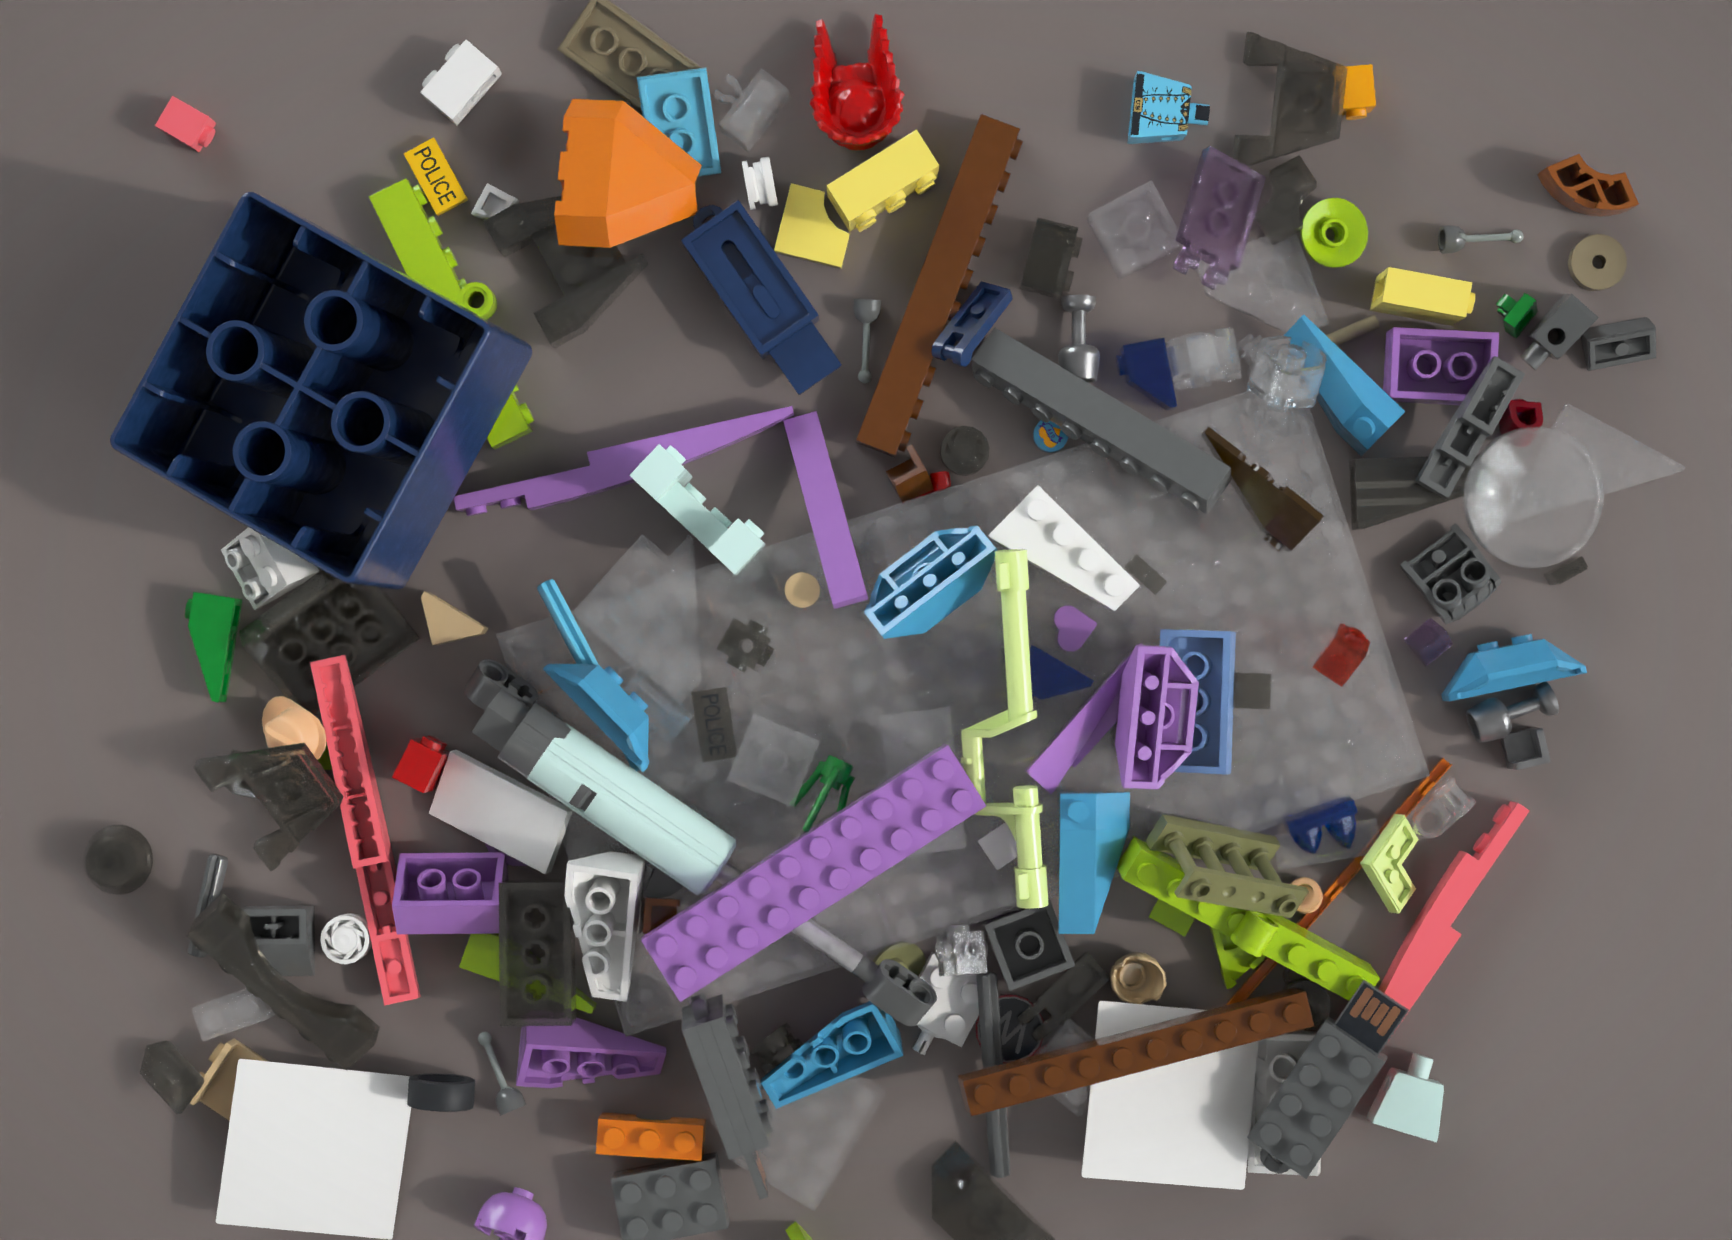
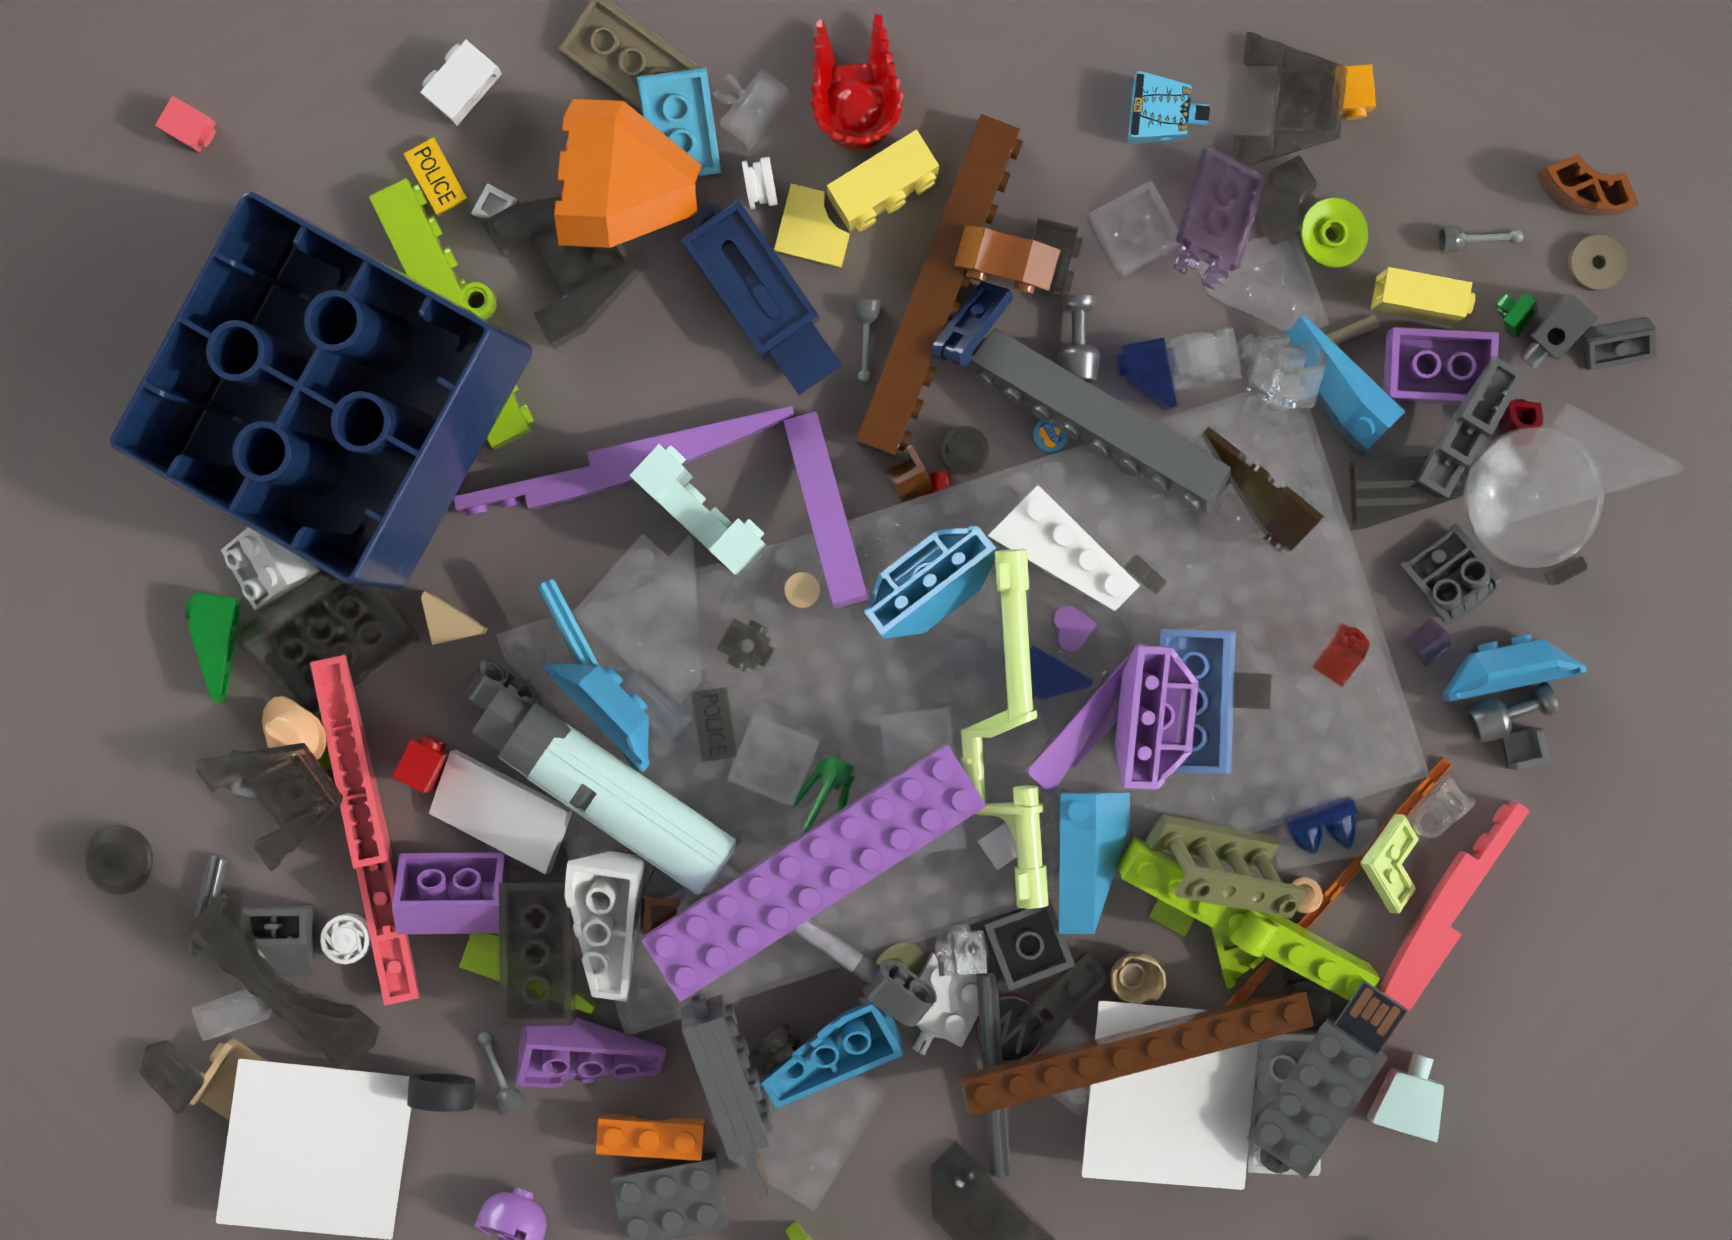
none -> dark orange brick [954,225,1060,294]

